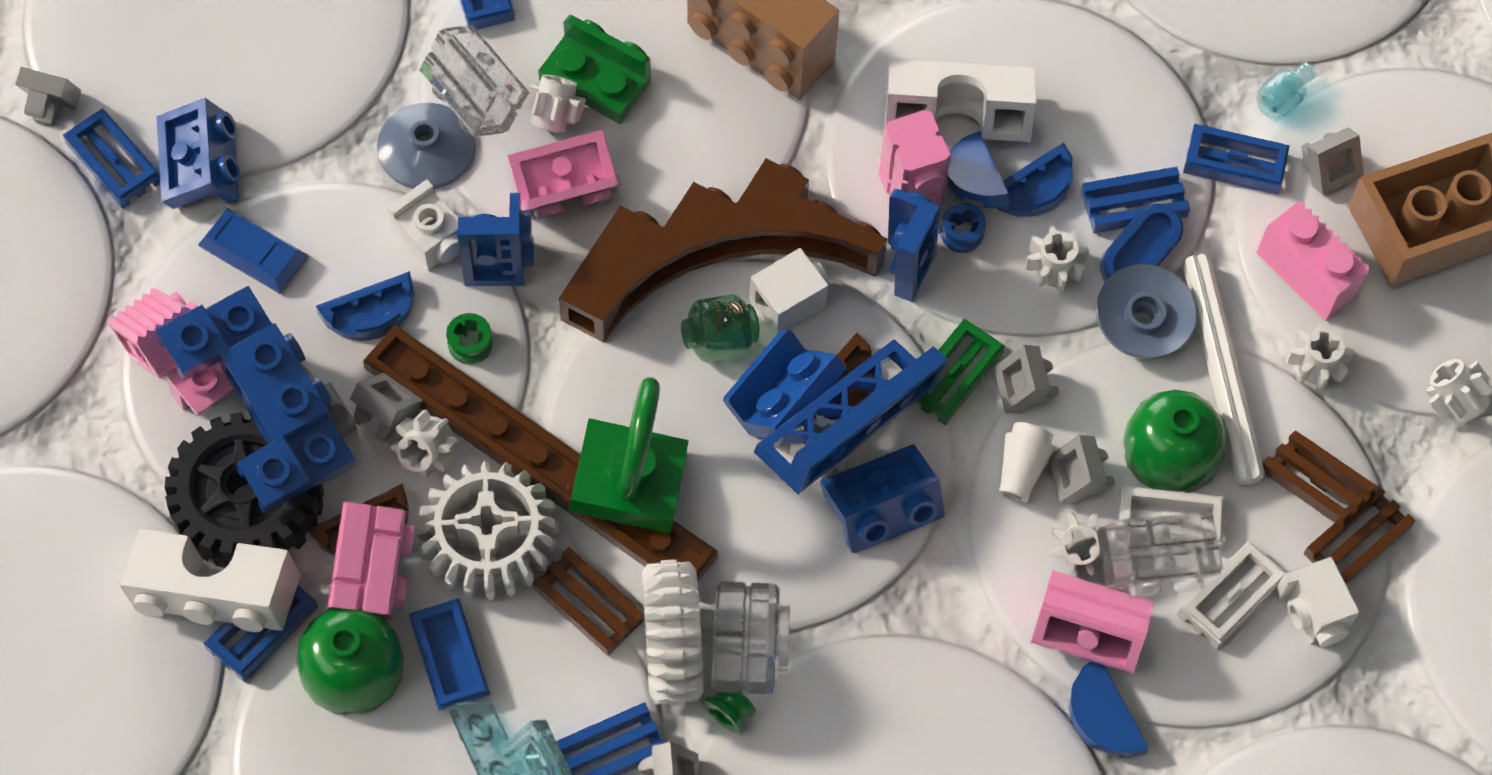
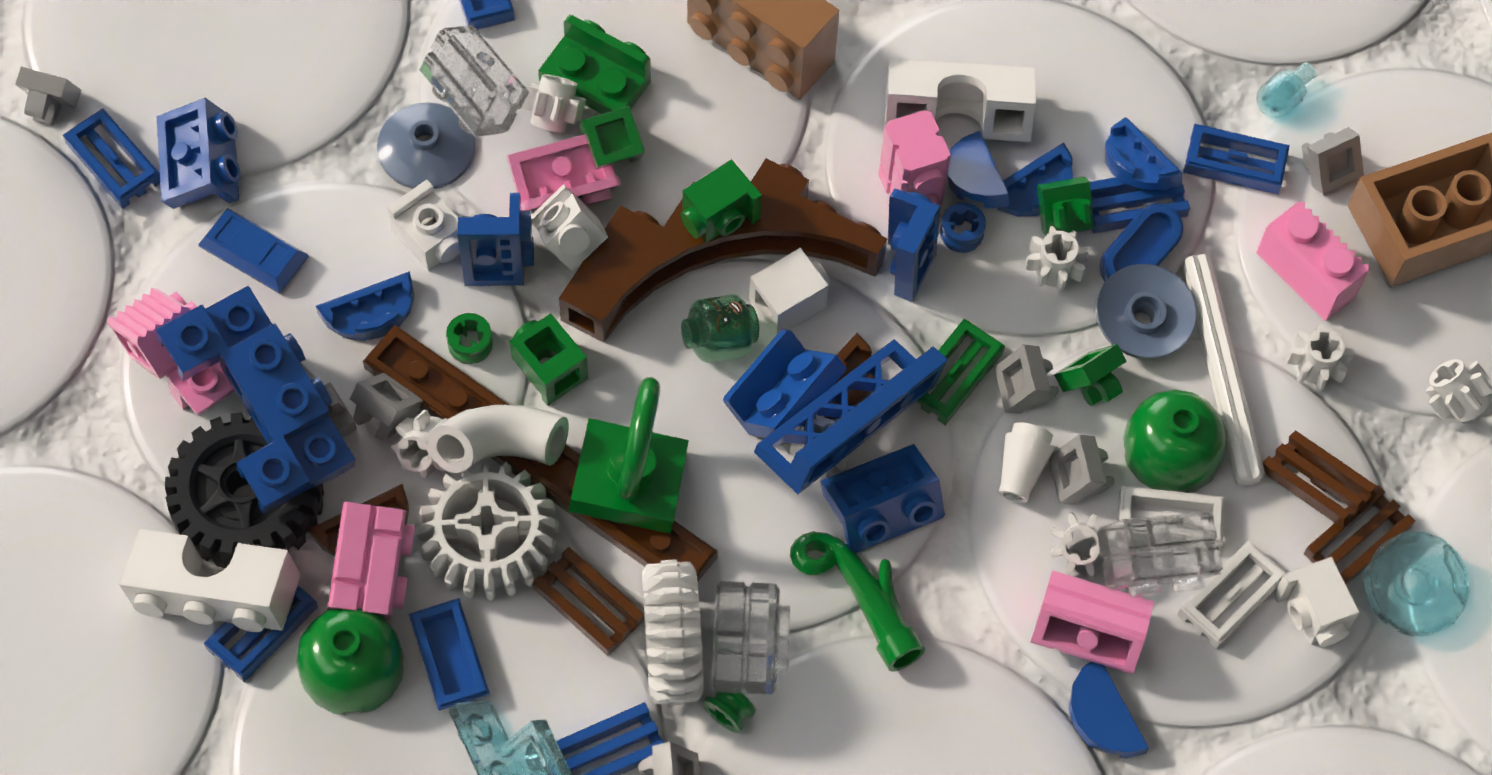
none -> white cylinder [428,405,569,473]
none -> green brick [509,313,589,406]
none -> white brick [531,184,608,271]
none -> green panel [578,105,645,170]
none -> green brick [680,159,762,243]
none -> green plant [790,531,925,672]
none -> green tile [1037,177,1094,236]
none -> green tile [1054,344,1127,406]
none -> blue tile [1105,117,1183,190]
none -> clear light blue tile [1364,531,1470,636]

